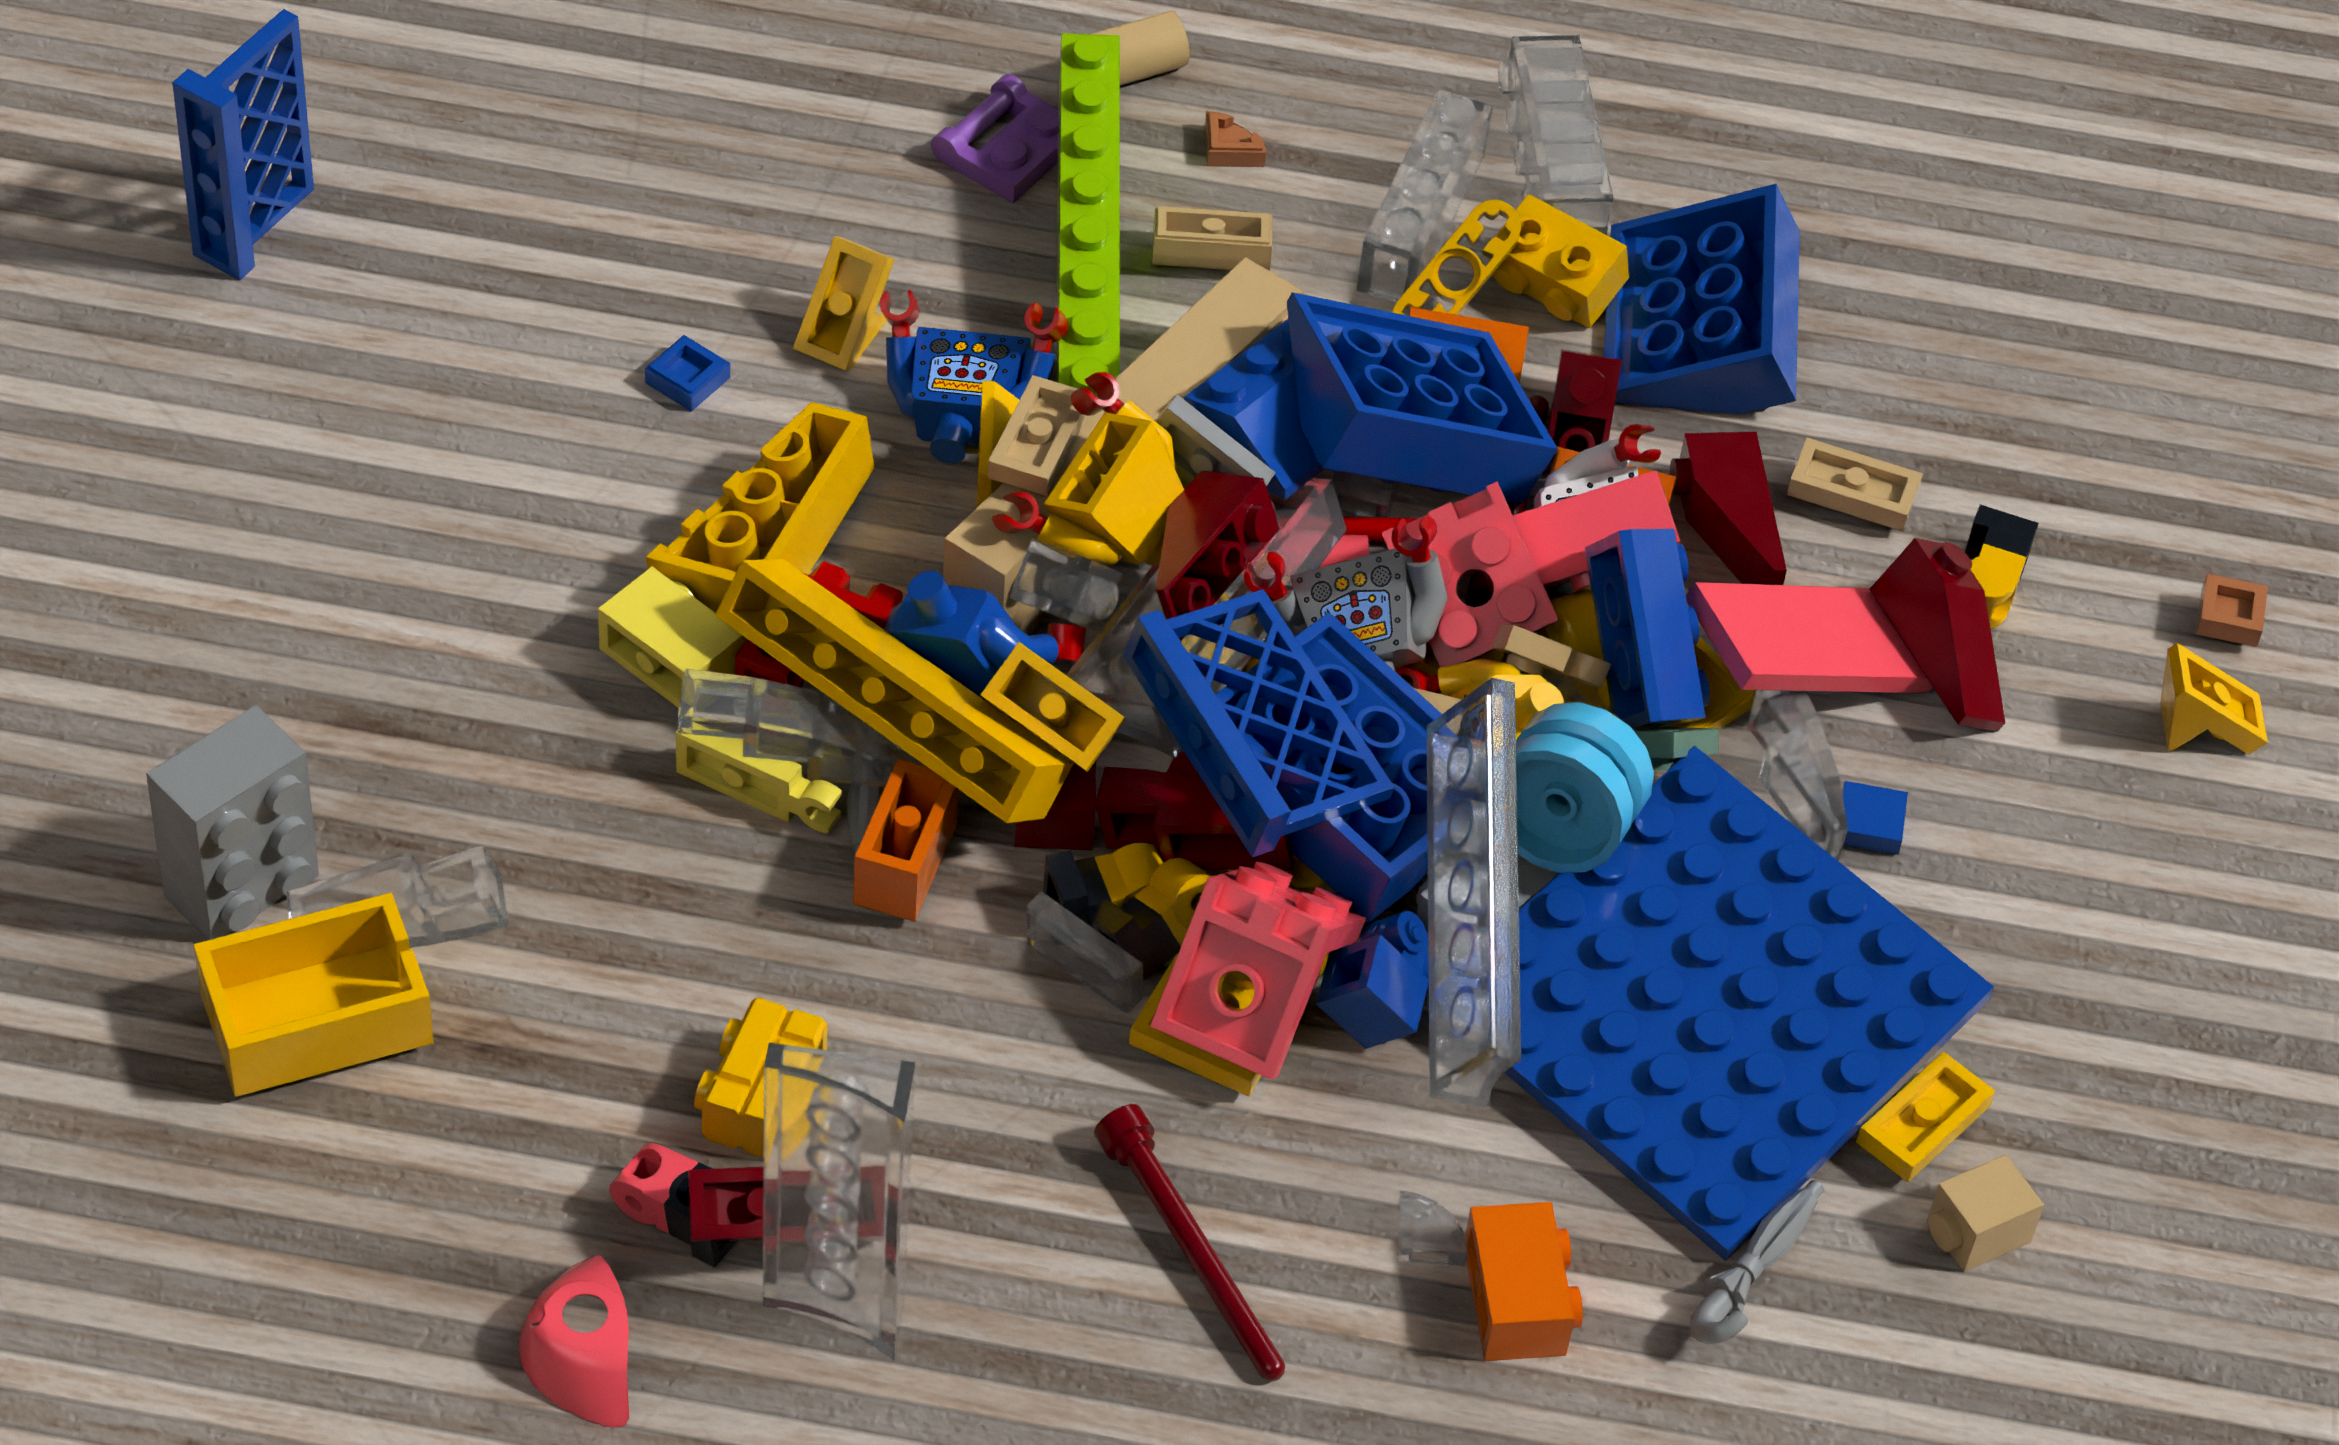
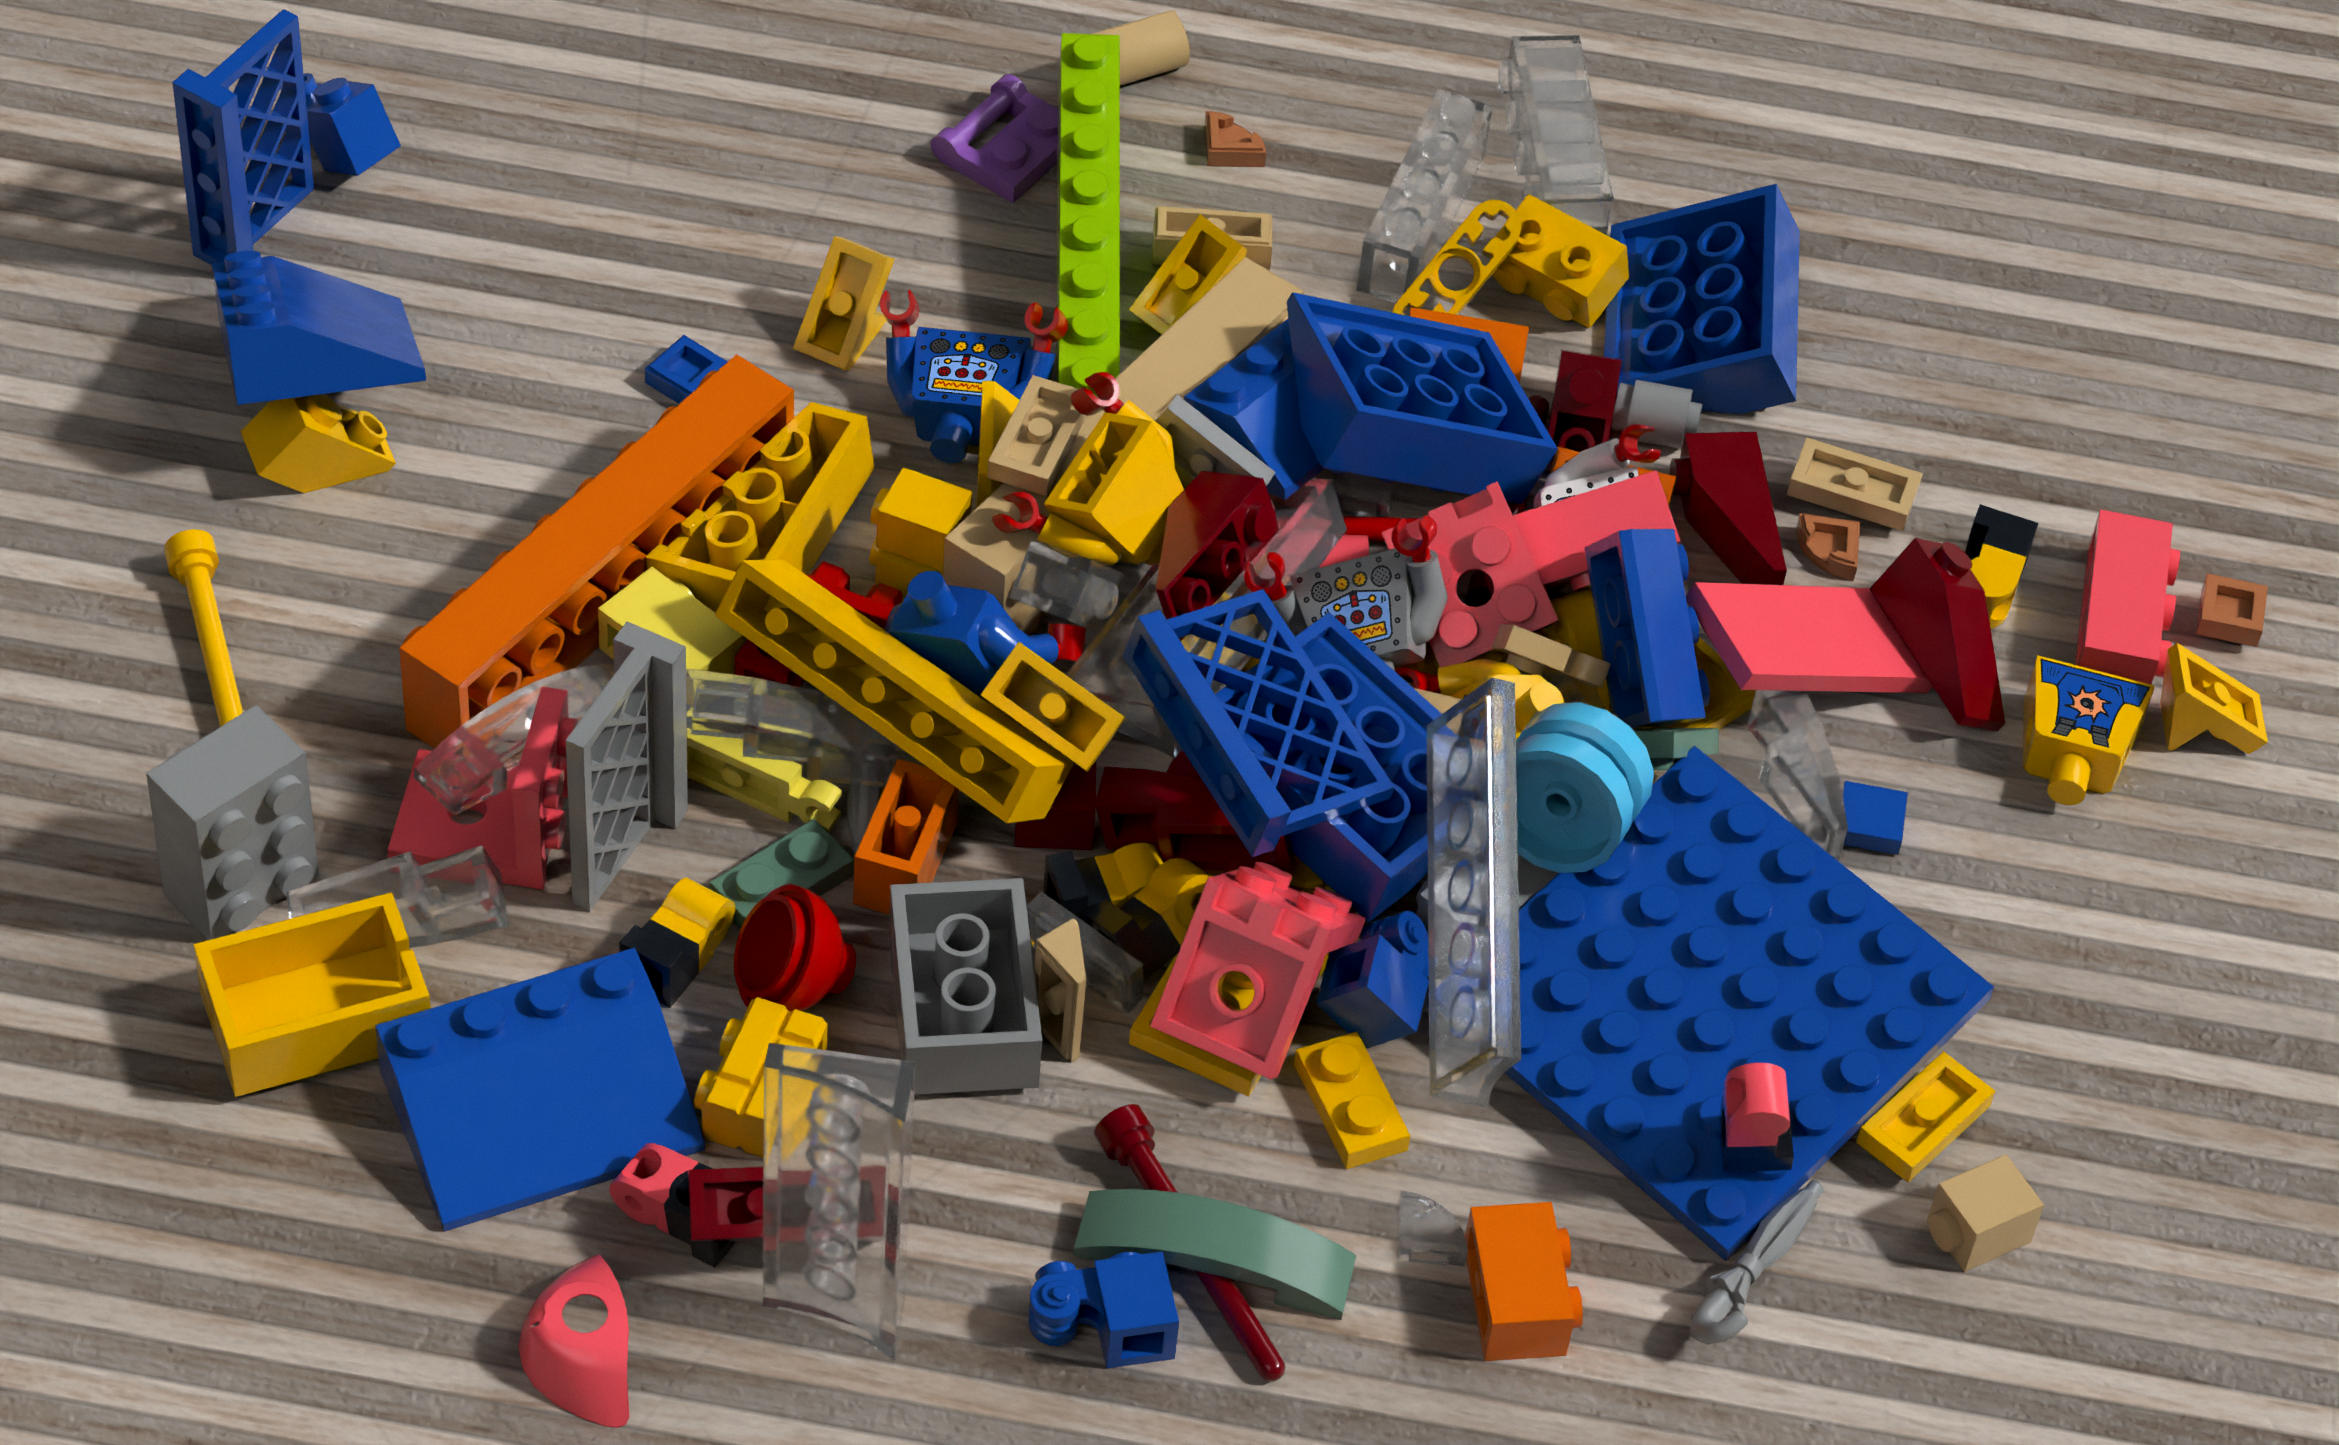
none -> yellow piece [164,529,243,727]
none -> blue slope [211,251,426,405]
none -> yellow slope [240,394,396,493]
none -> blue brick [280,73,401,176]
none -> blue slope [375,948,705,1232]
none -> coral bracket [387,687,579,890]
none -> orange brick [399,354,794,758]
none -> clear slope [414,664,614,816]
none -> light grey fence [565,621,688,912]
none -> leg [619,877,736,1008]
none -> sand green plate [710,819,854,930]
none -> red piece [734,884,856,1012]
none -> yellow piece [869,467,973,601]
none -> light grey brick [888,878,1042,1095]
none -> blue brick [1028,1251,1179,1369]
none -> tan slope [1034,919,1086,1062]
none -> sand green slope [1073,1189,1356,1320]
none -> yellow slope [1129,214,1247,335]
none -> yellow plate [1294,1031,1411,1169]
none -> light grey brick [1611,380,1702,449]
none -> coral leg [1719,1063,1794,1171]
none -> nougat tile [1796,513,1860,581]
none -> yellow torso [2023,655,2154,805]
none -> coral brick [2075,509,2181,685]

